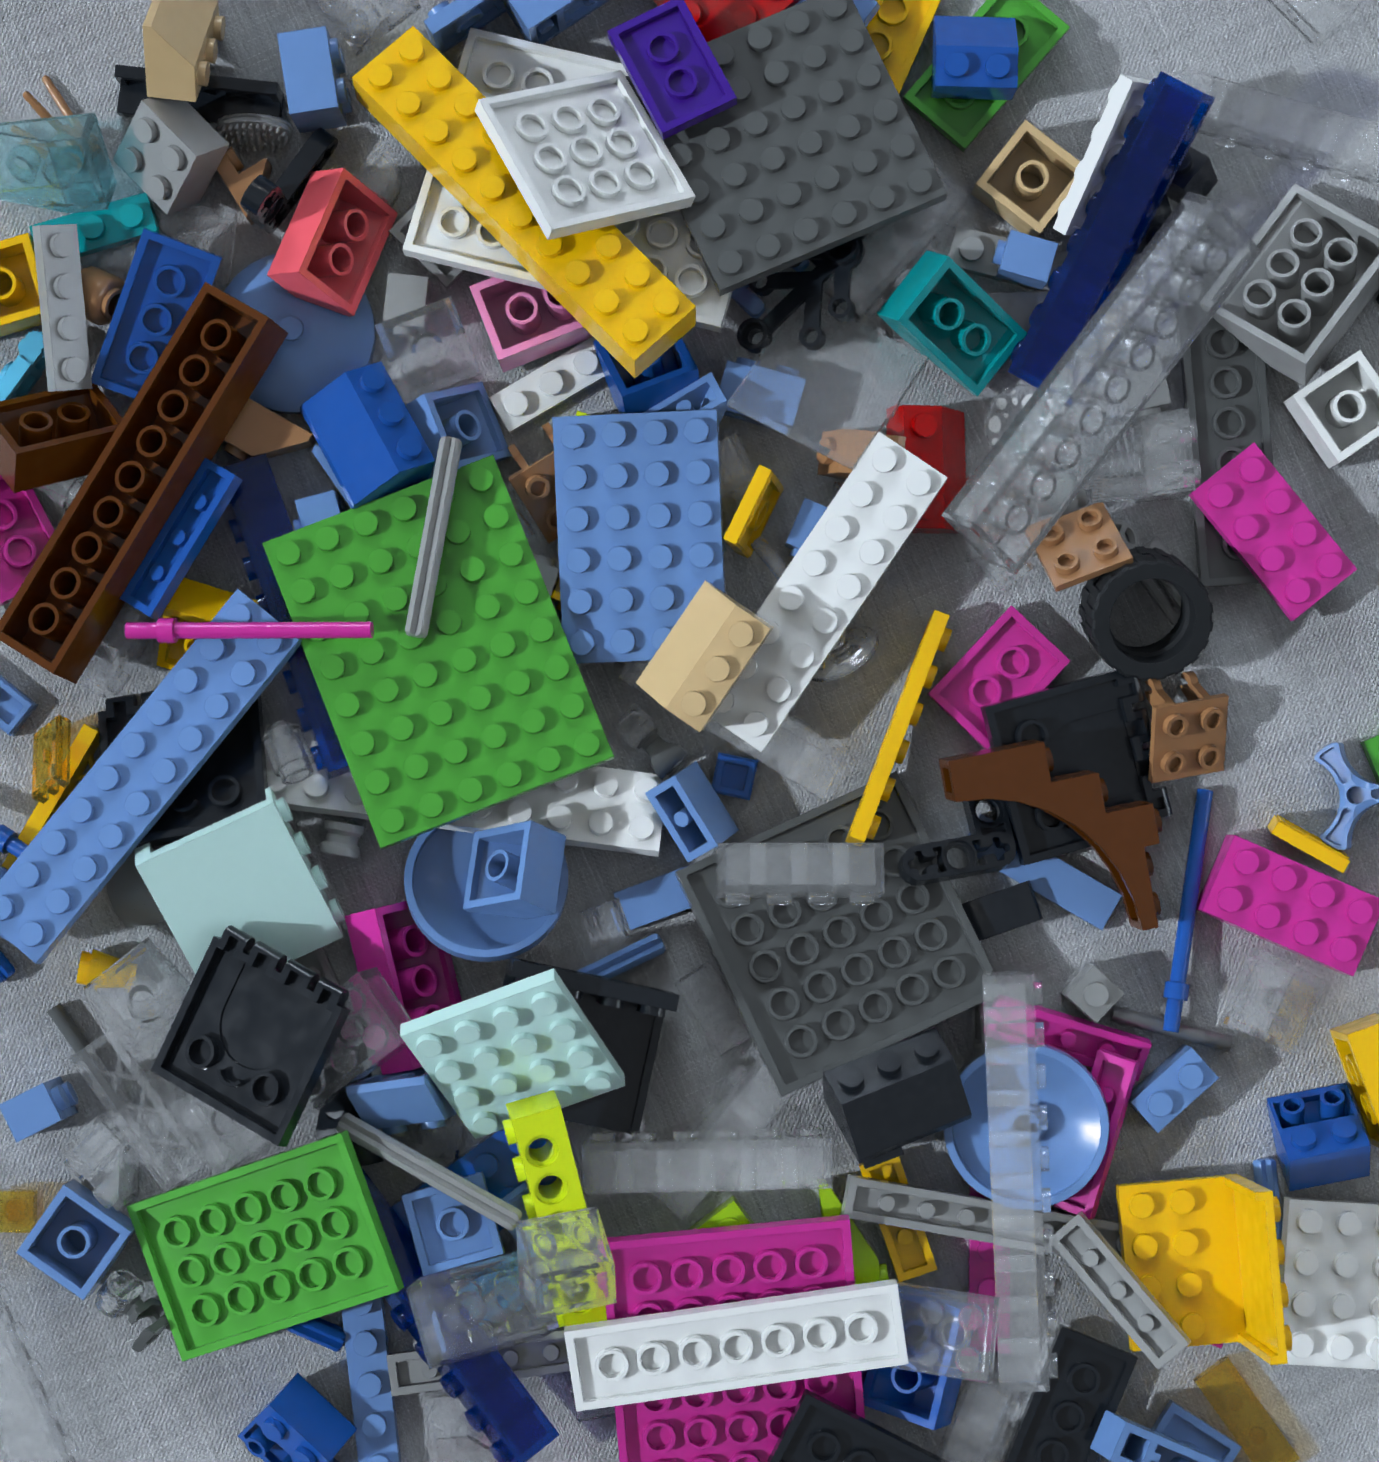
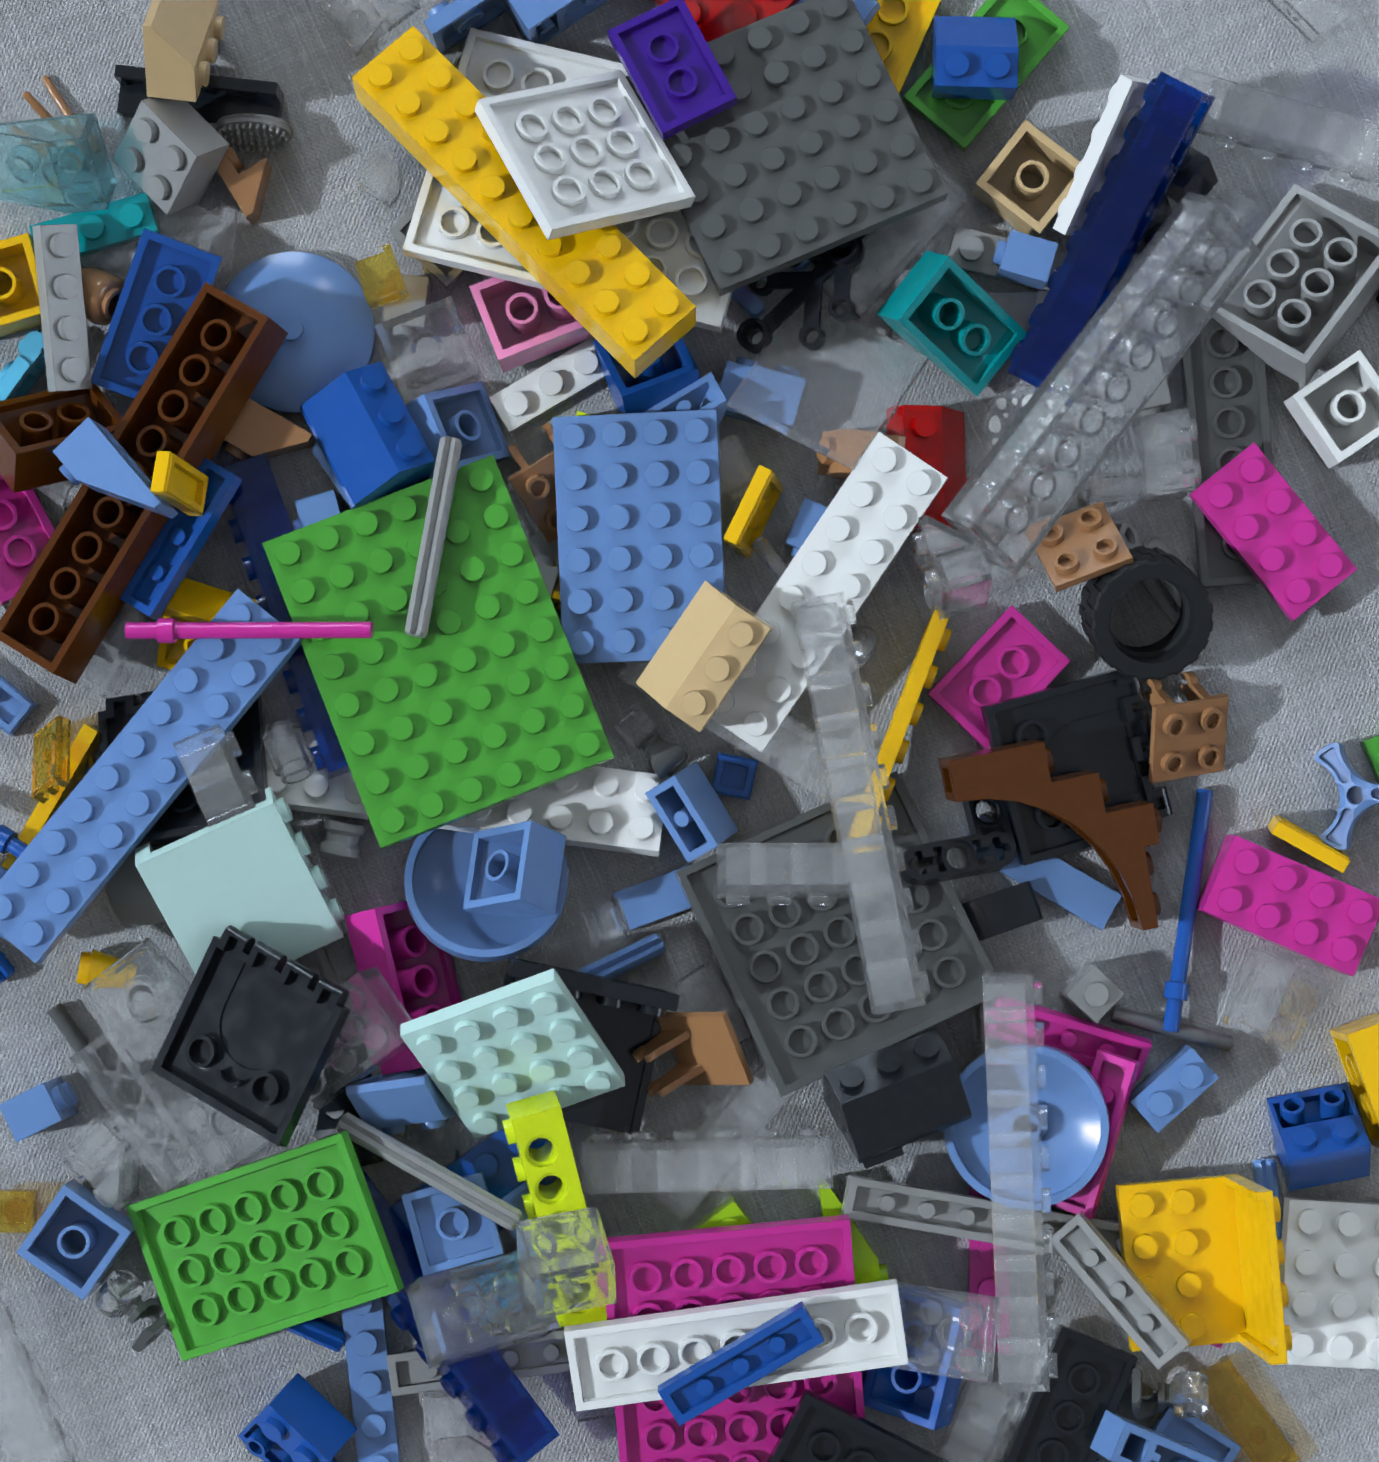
black beam [240,127,338,234] -> none
coral slope [267,168,398,317] -> none
medium blue brick [277,26,353,133] -> none
yellow plate [858,1157,938,1283] -> none
none -> medium blue slope [53,417,178,519]
none -> yellow tile [150,451,209,516]
none -> clear brick [172,724,258,827]
none -> clear yellow panel [355,243,410,310]
none -> medium nougat plate [633,1012,754,1097]
none -> blue plate [658,1301,824,1426]
none -> clear brick [791,591,930,1015]
none -> clear slope [910,515,992,620]
none -> leg [1132,1368,1209,1420]

